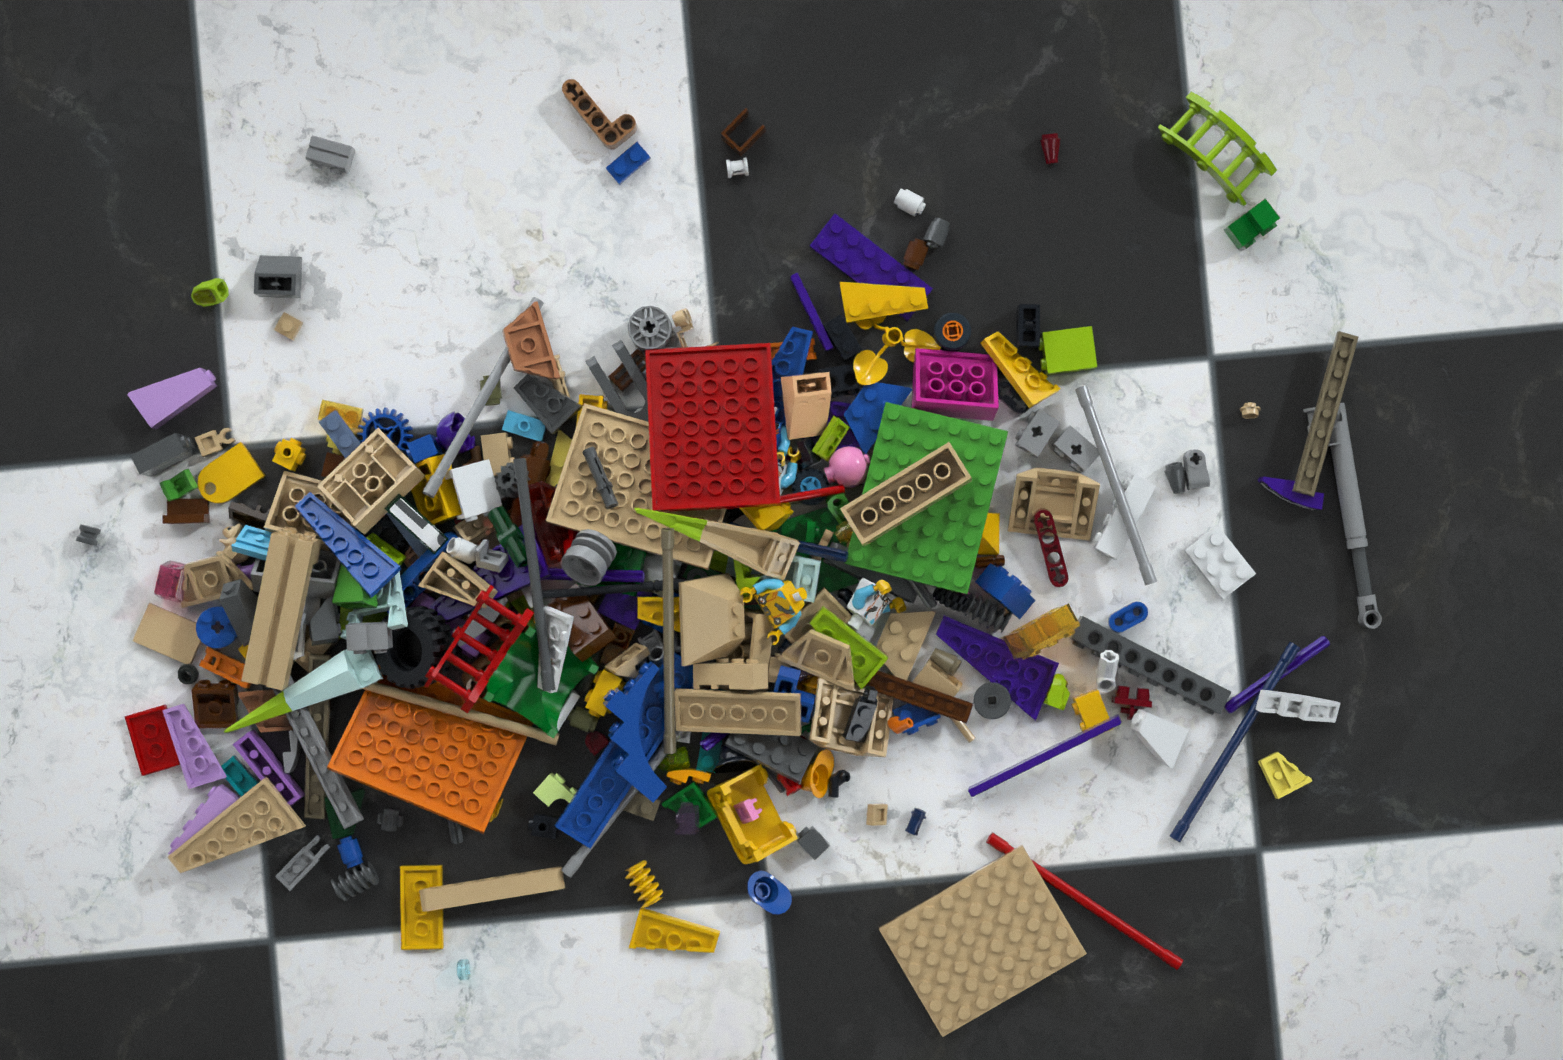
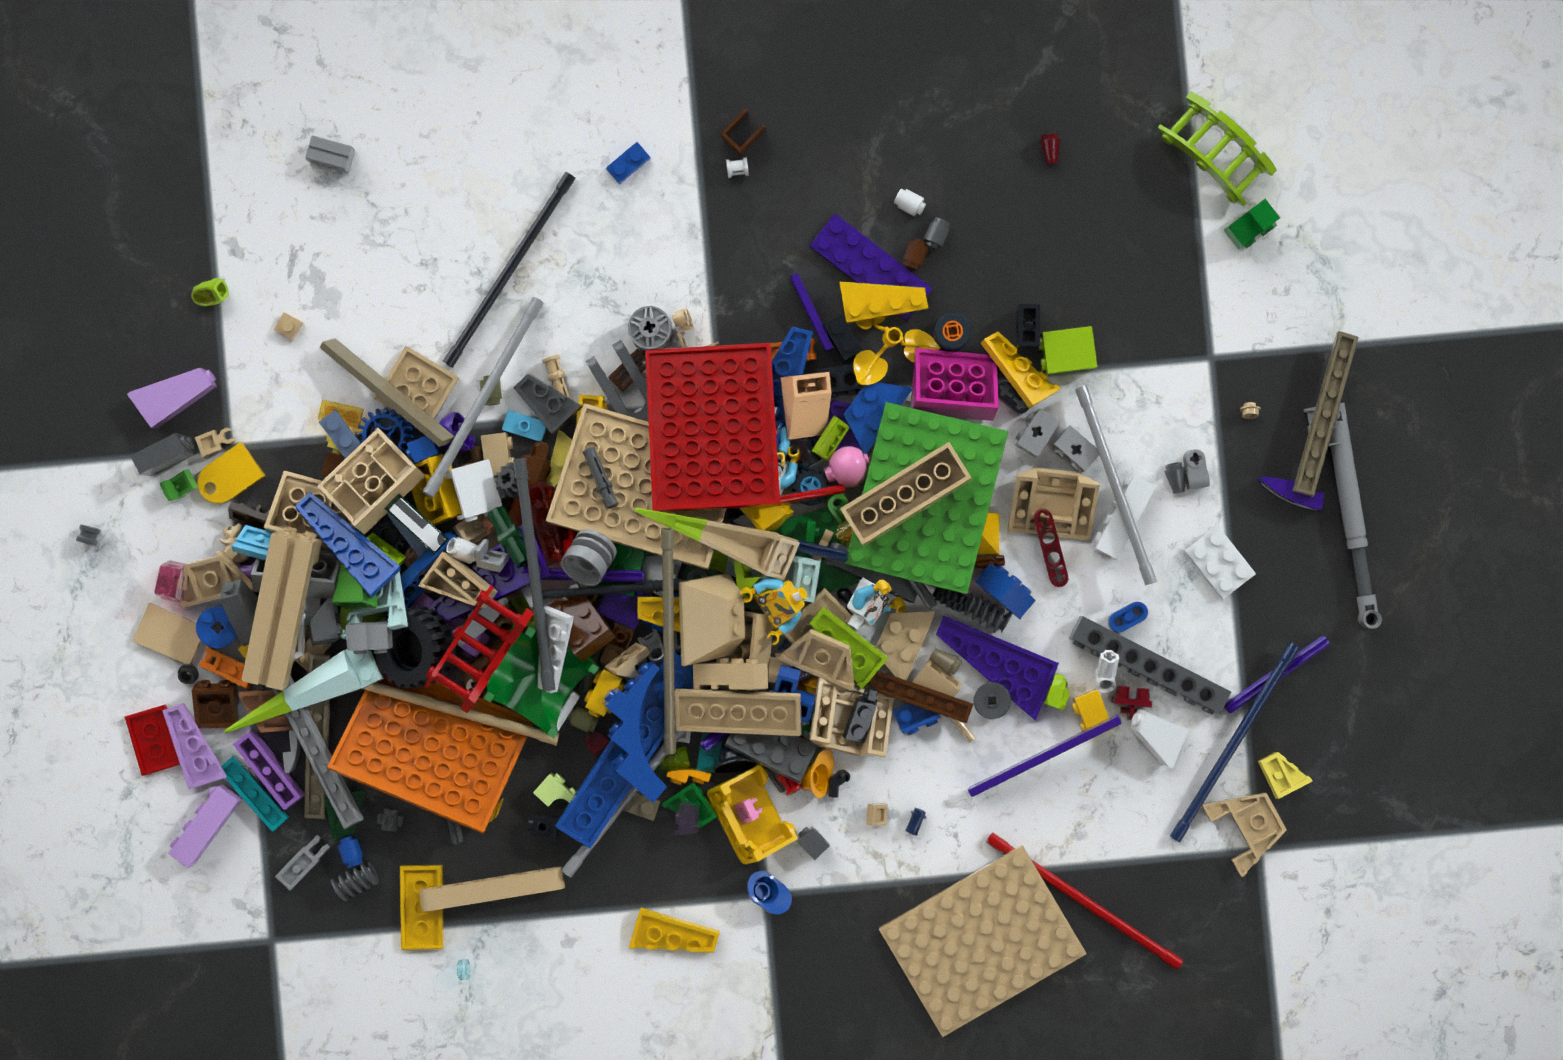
reddish brown panel [162,498,210,524] -> none
tan wing [168,777,306,873] -> none
dark grey slope [254,255,302,298] -> none
yellow brick [272,438,306,471] -> none
nougat wing [502,301,560,380] -> none
medium nougat beam [562,79,637,149] -> none
yellow piece [625,860,663,908] -> none
orange arm [888,716,913,734] -> none
clear yellow brick [1003,603,1081,660] -> none
white slope [1256,690,1340,723] -> none
none -> dark tan tile [320,338,455,447]
none -> tan plate [374,346,460,420]
none -> black piece [442,172,576,368]
none -> tan wing [1202,793,1287,877]

